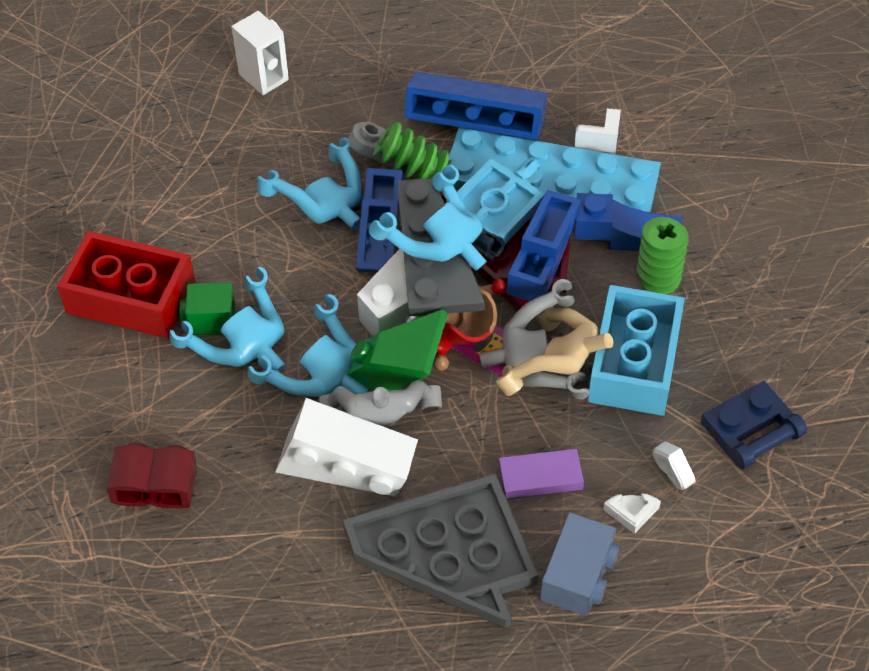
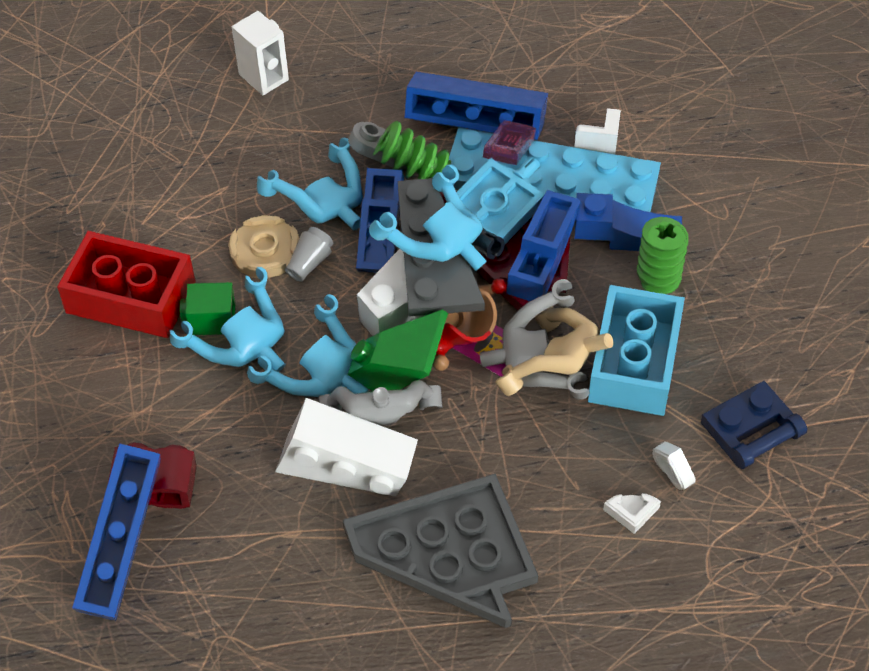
medium lavender tile [499,449,584,499] -> none
sand blue brick [540,512,620,617] -> none
none -> blue brick [72,443,161,621]
none -> tan tile [228,215,299,278]
none -> light grey cone [285,227,334,282]
none -> clear pink tile [483,120,536,165]

